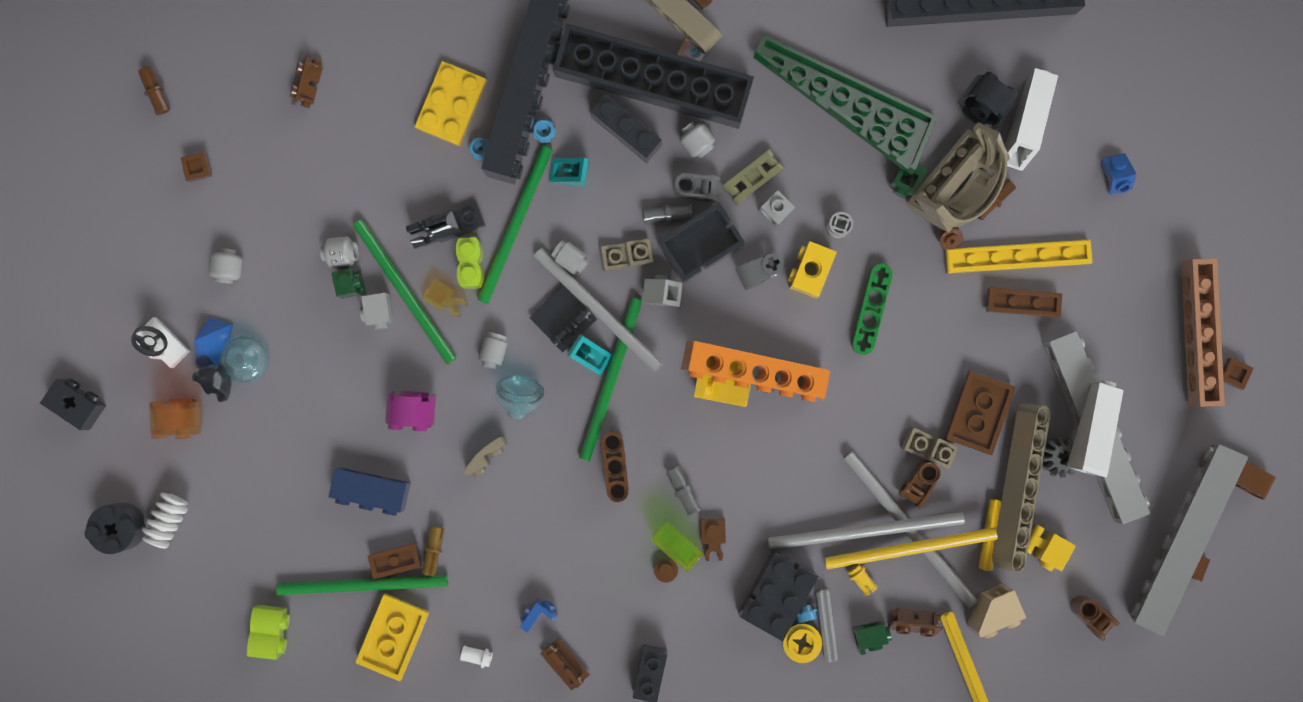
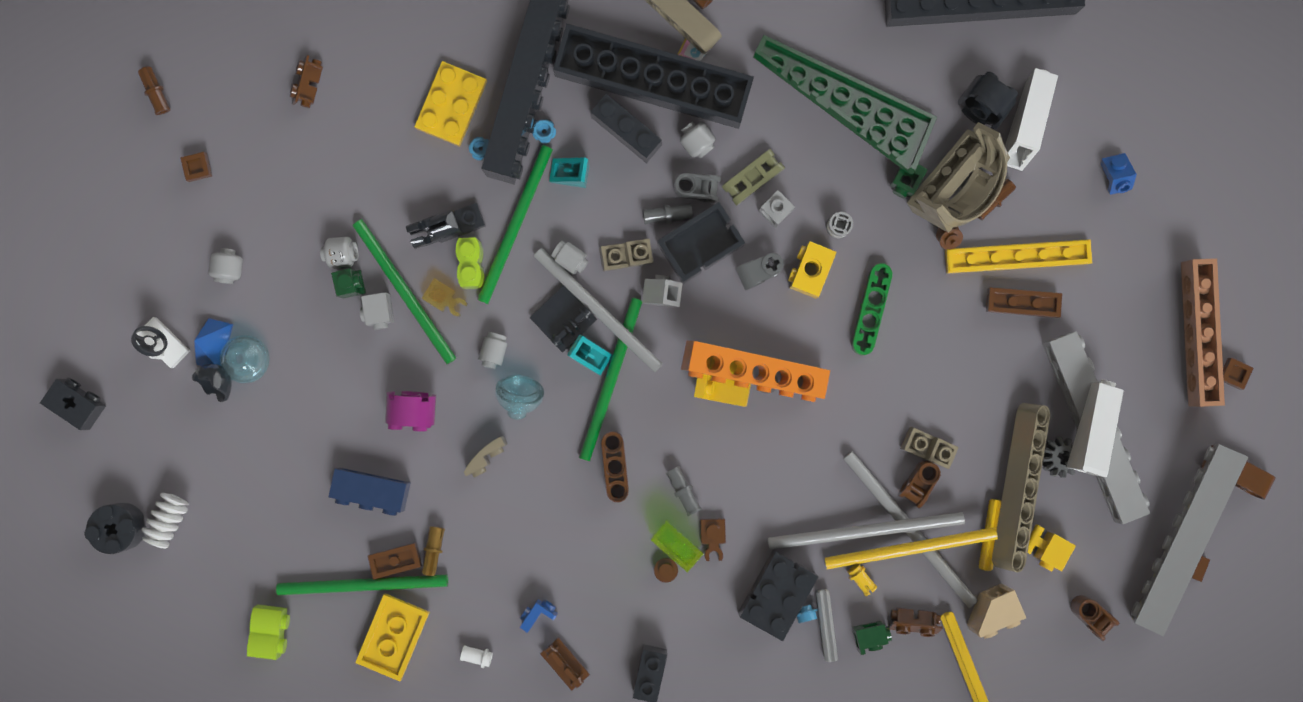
clear orange brick [149,398,202,439] -> none
yellow gear [783,623,822,663] -> none
reddish brown plate [944,371,1016,456] -> none

